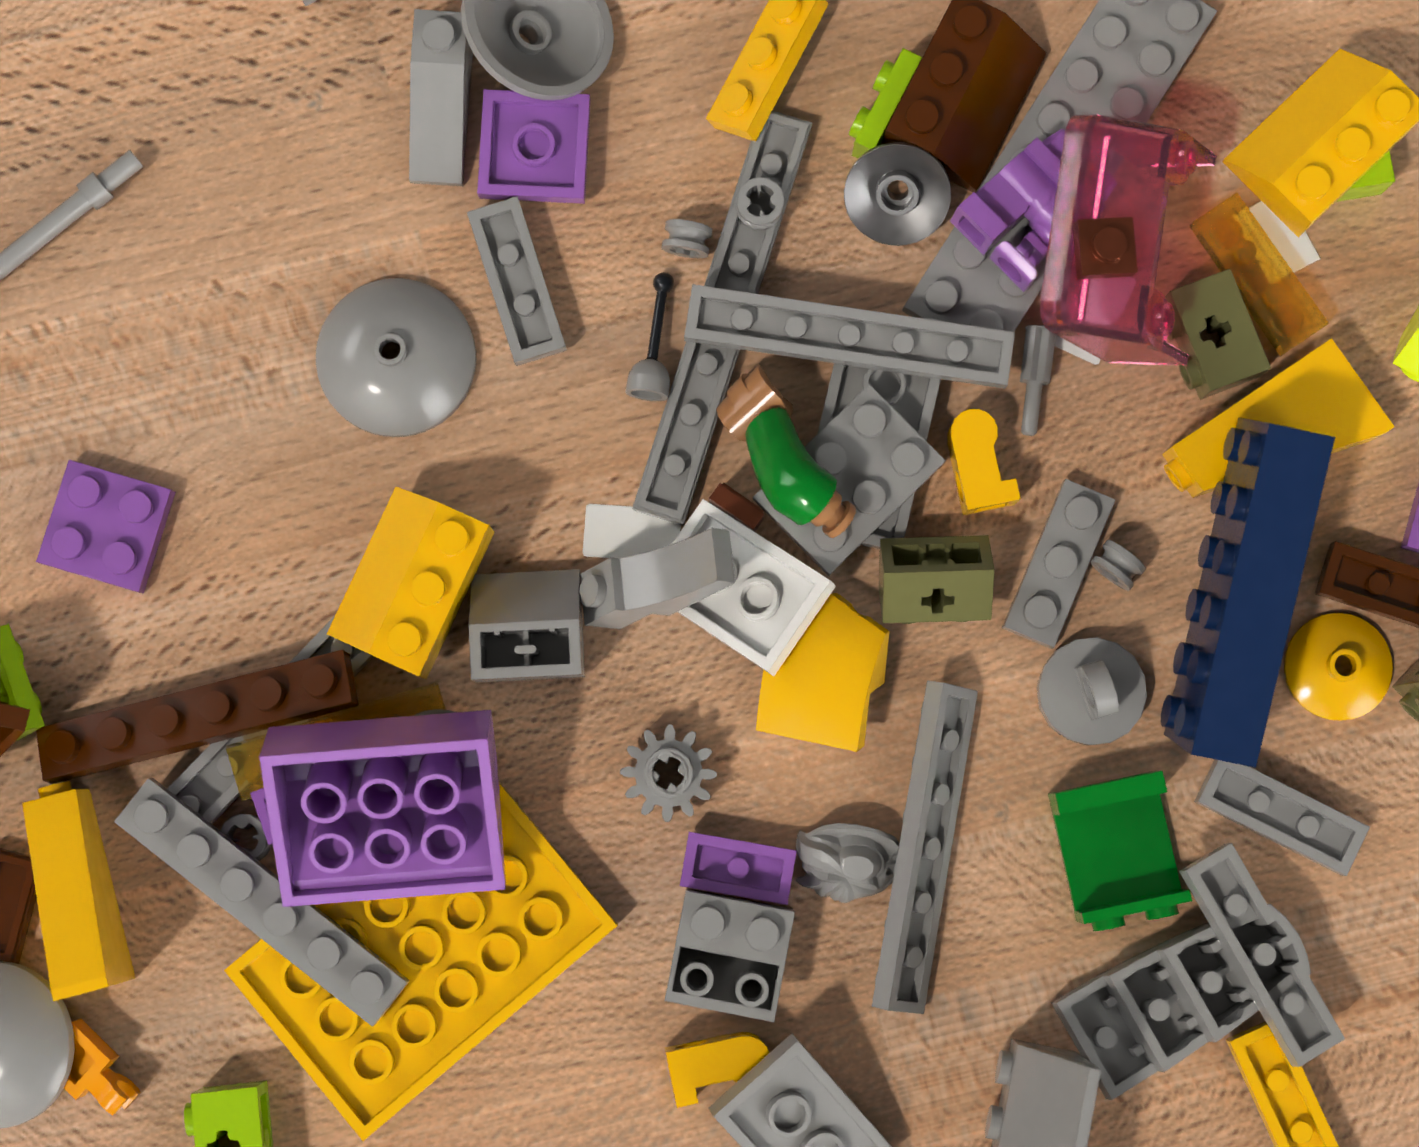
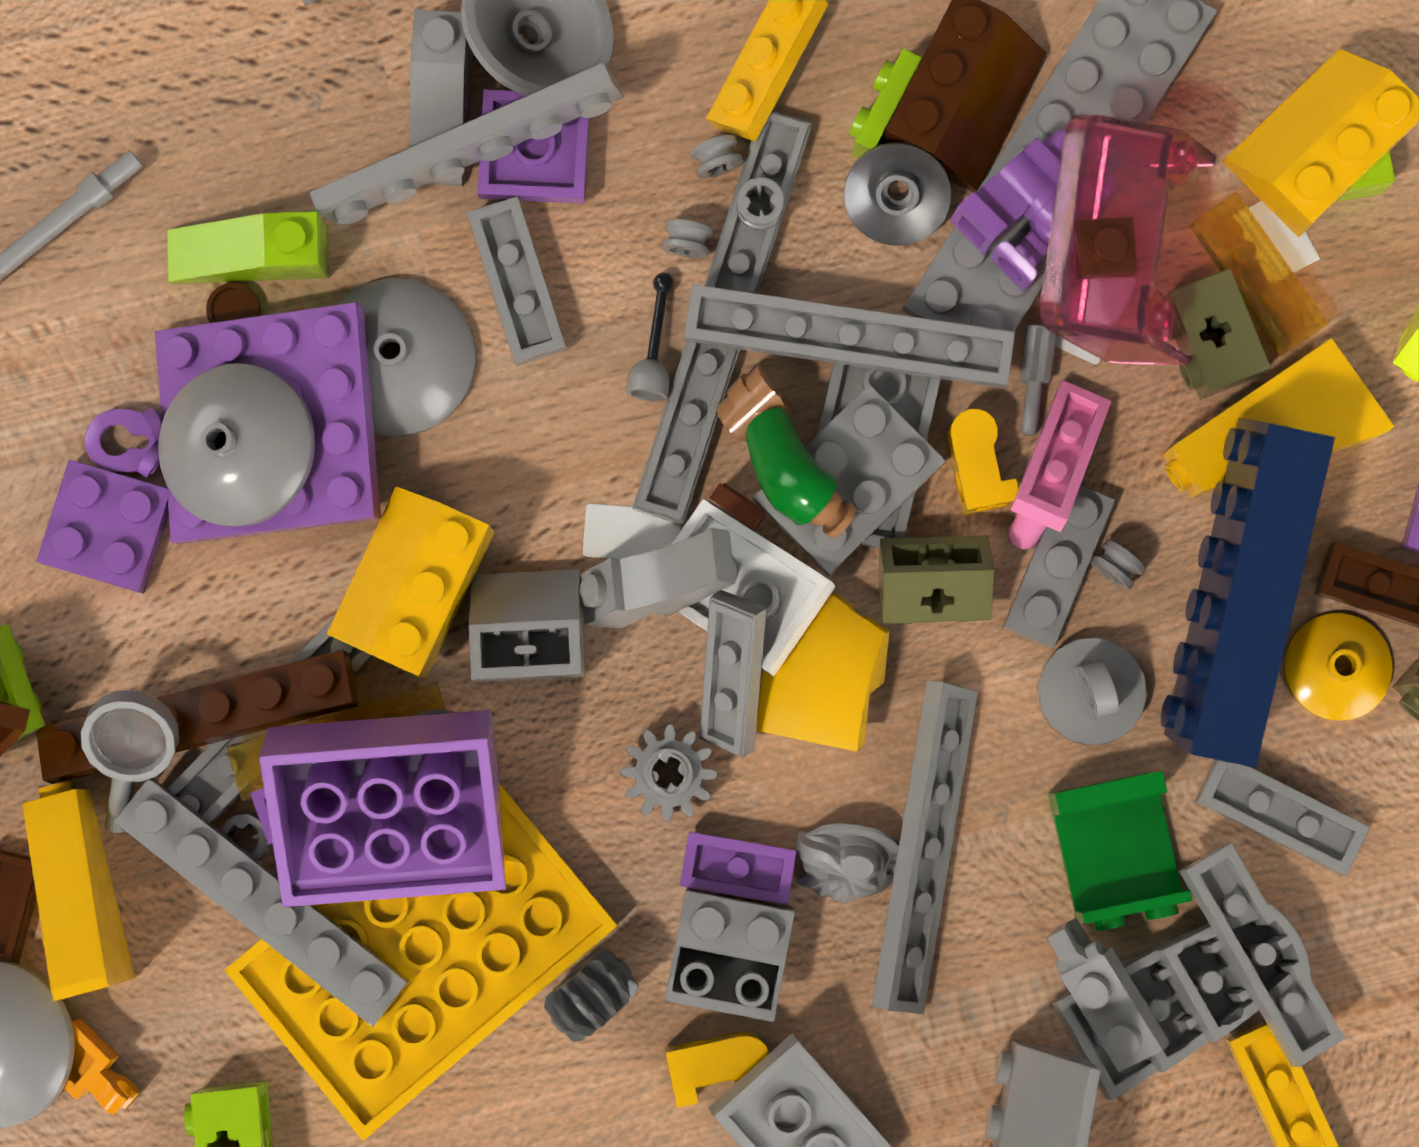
none -> piece [81,690,179,833]
none -> medium lavender piece [84,407,163,478]
none -> medium lavender plate [155,302,381,544]
none -> light grey dish [158,363,315,527]
none -> lime slope [167,211,329,284]
none -> reddish brown piece [206,283,261,323]
none -> light grey plate [309,62,624,225]
none -> dark grey gear [544,949,638,1042]
none -> light grey bush [691,135,743,179]
none -> light grey tile [699,590,767,758]
none -> bright pink piece [1008,380,1112,549]
none -> light grey hinge [1047,918,1169,1072]

